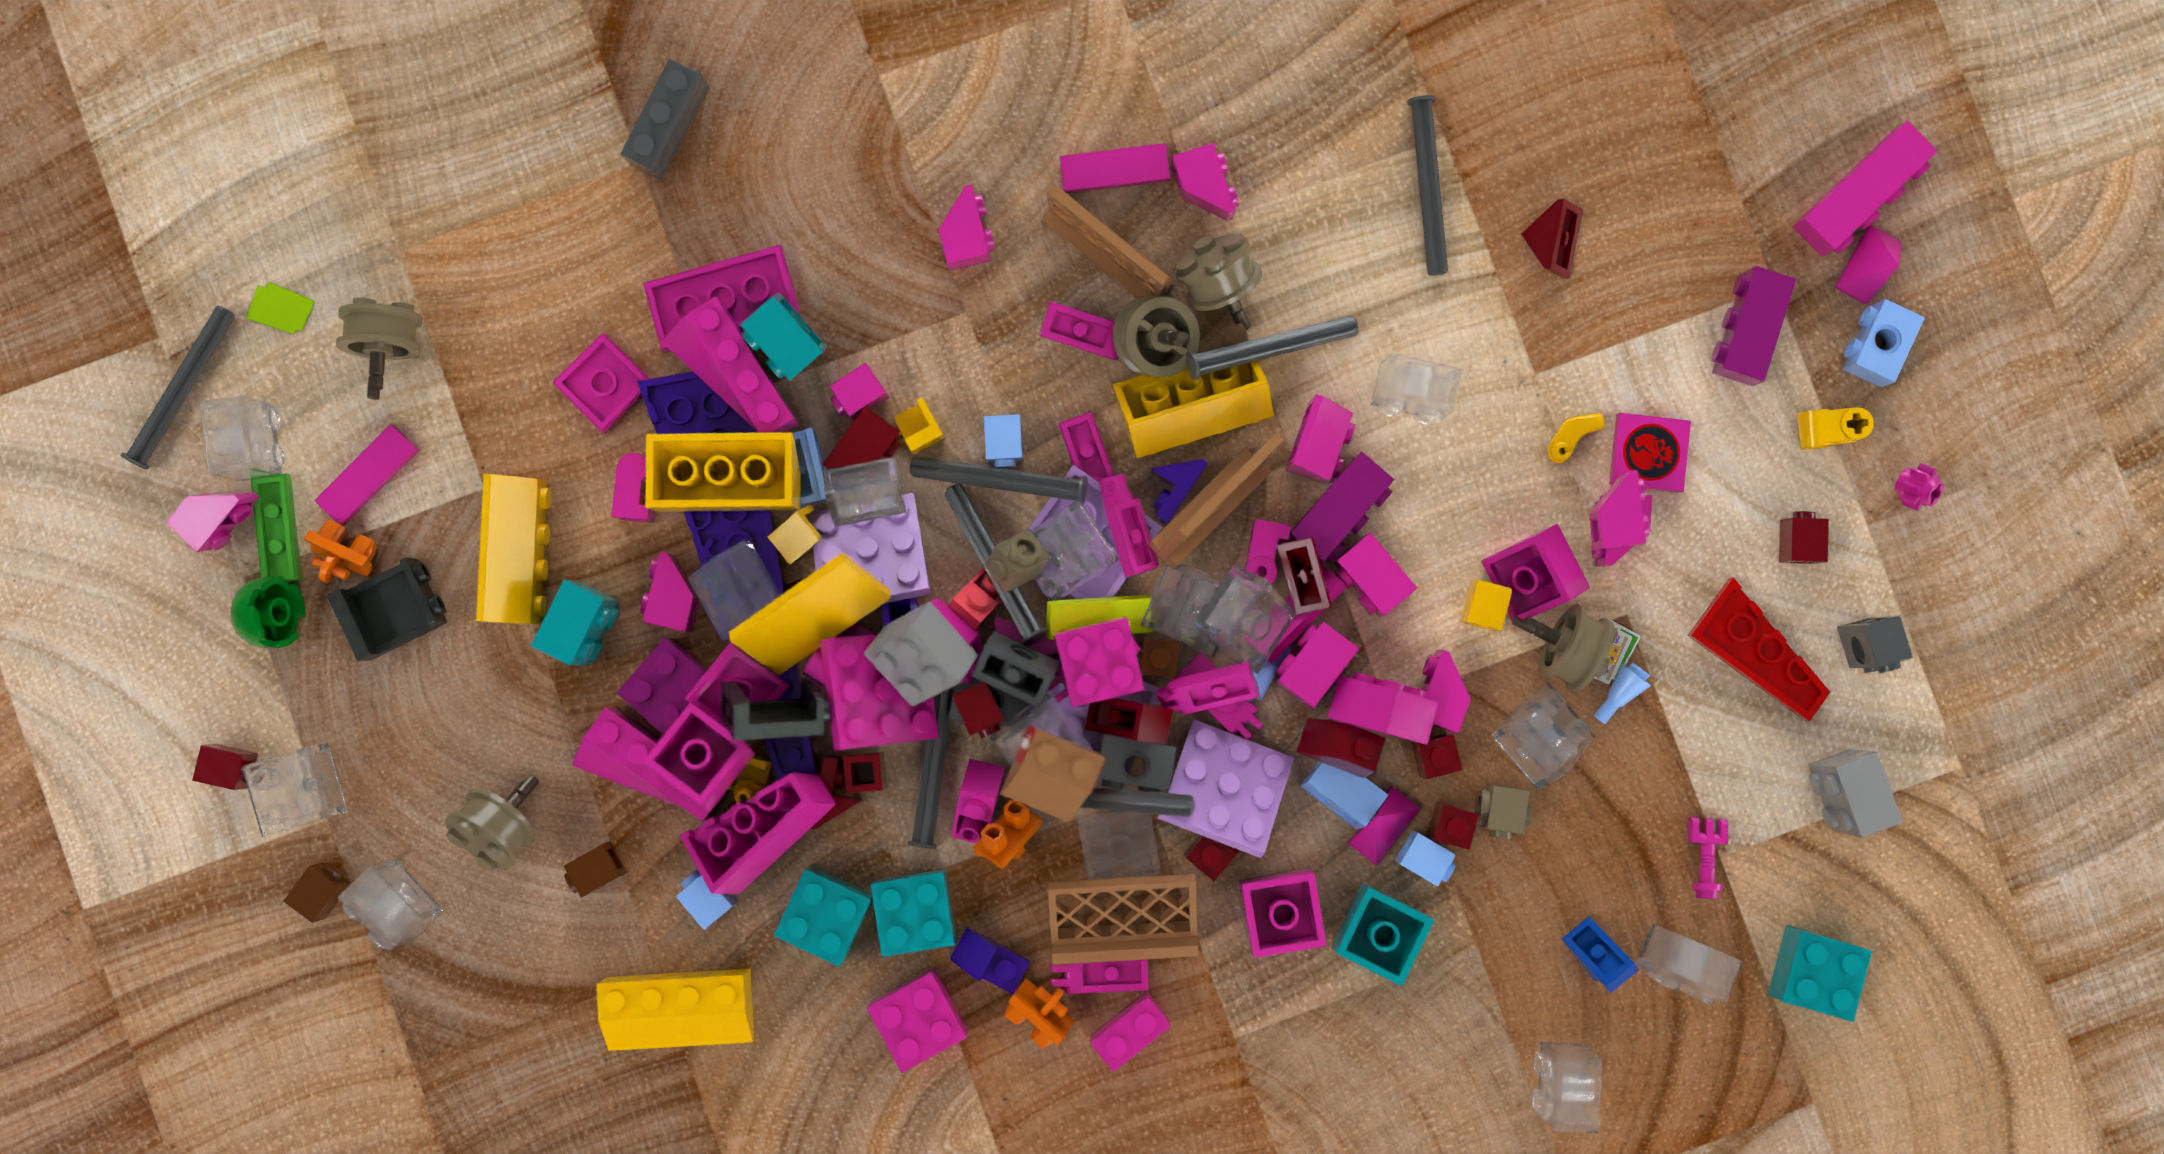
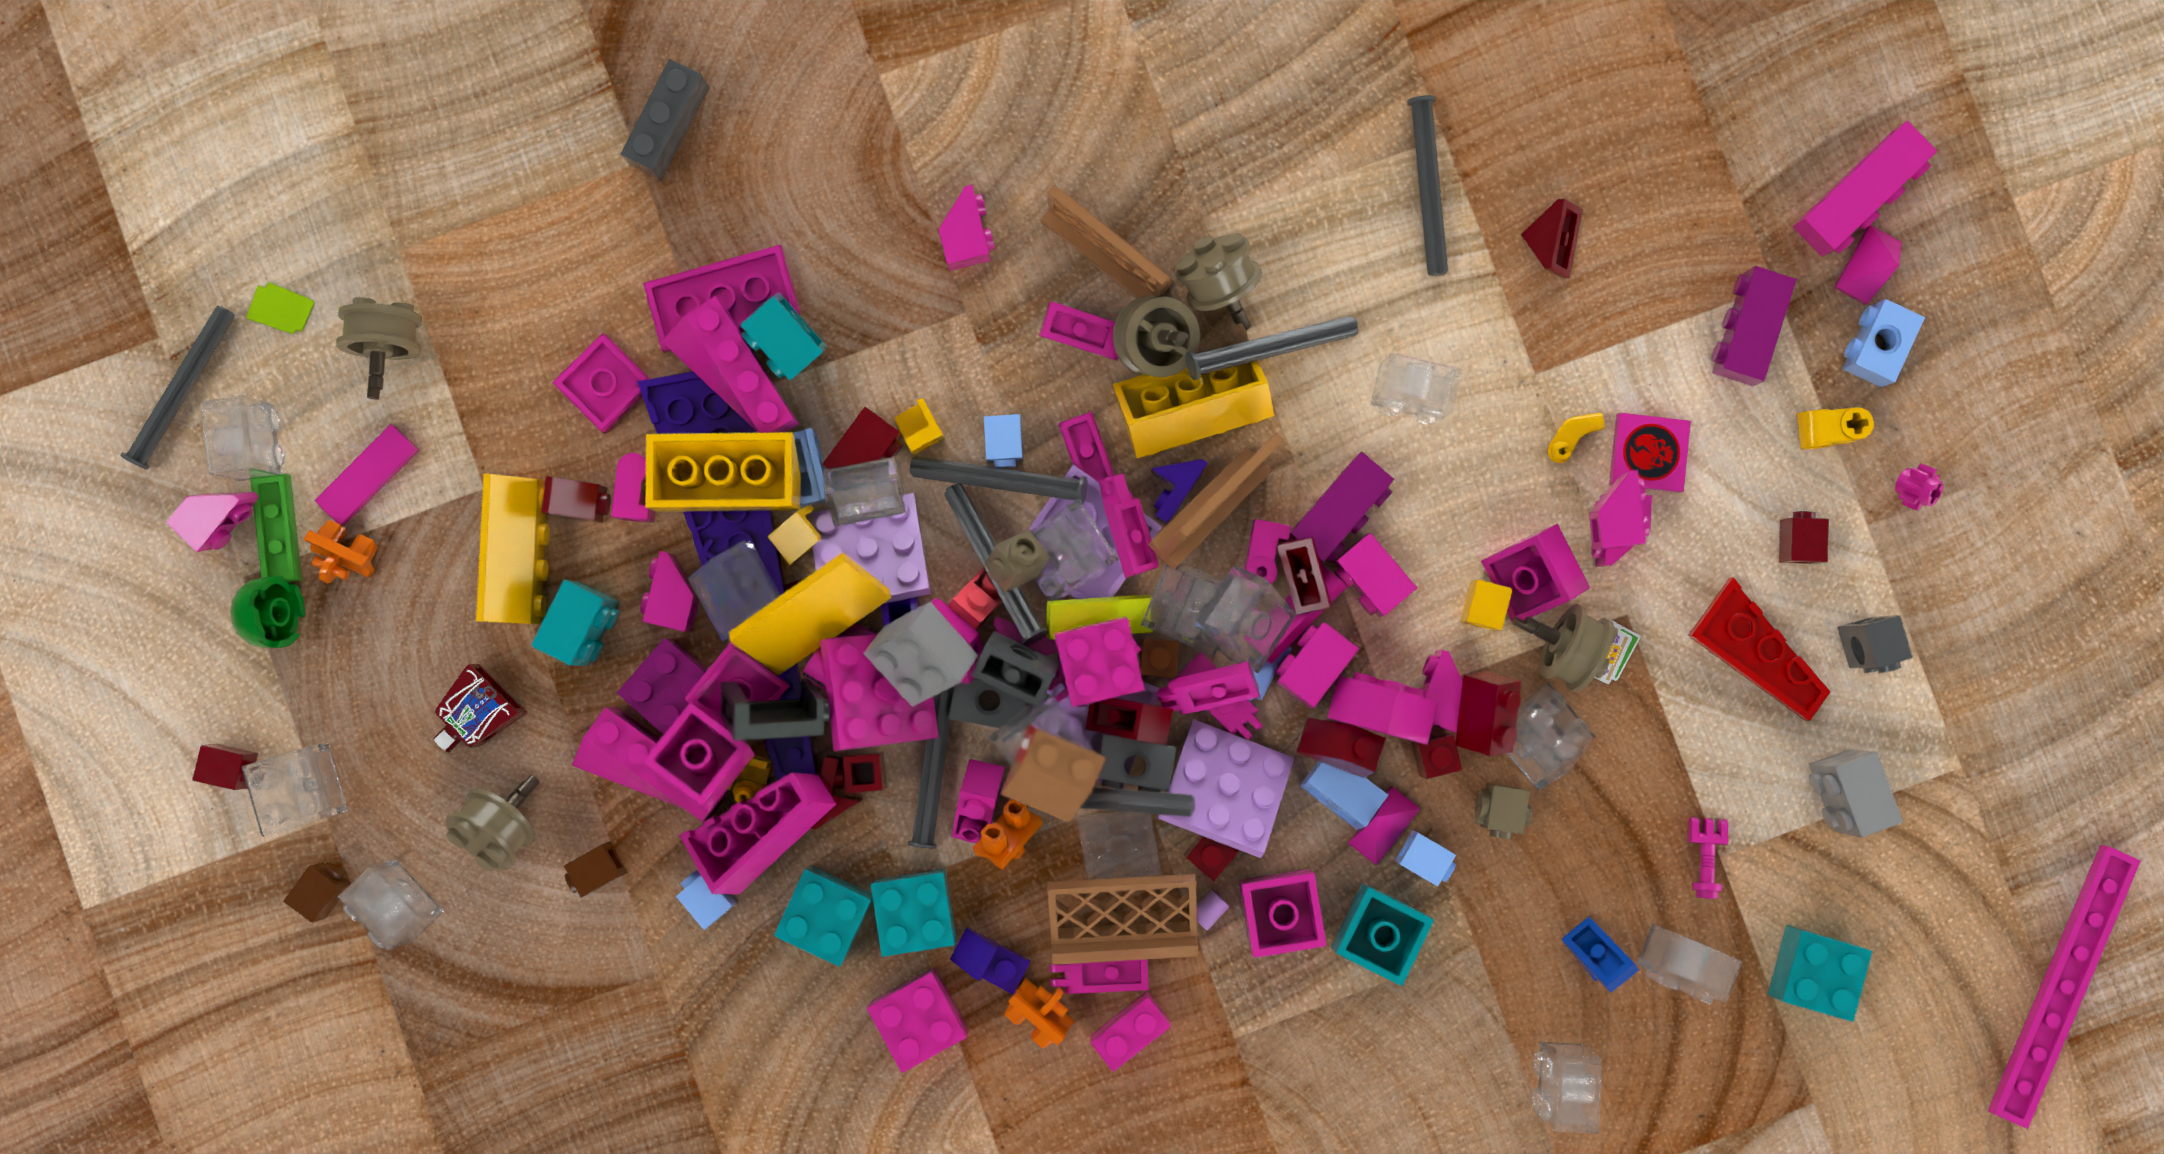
pearl dark grey panel [326,557,447,661] -> none
yellow slope [596,968,754,1051] -> none
dark pink brick [830,362,889,421] -> none
dark red brick [952,681,1005,739] -> none
dark pink tile [1060,143,1170,194] -> none
dark pink slope [1171,143,1239,221] -> none
dark pink slope [1285,394,1356,484] -> none
dark red brick [1427,802,1479,850] -> none
light blue cone [1594,662,1651,724] -> none
none -> dark red torso [433,664,527,752]
none -> dark red slope [541,476,611,523]
none -> lavender hinge [1197,889,1230,931]
none -> dark red brick [1456,671,1522,757]
none -> dark pink plate [1988,845,2141,1129]

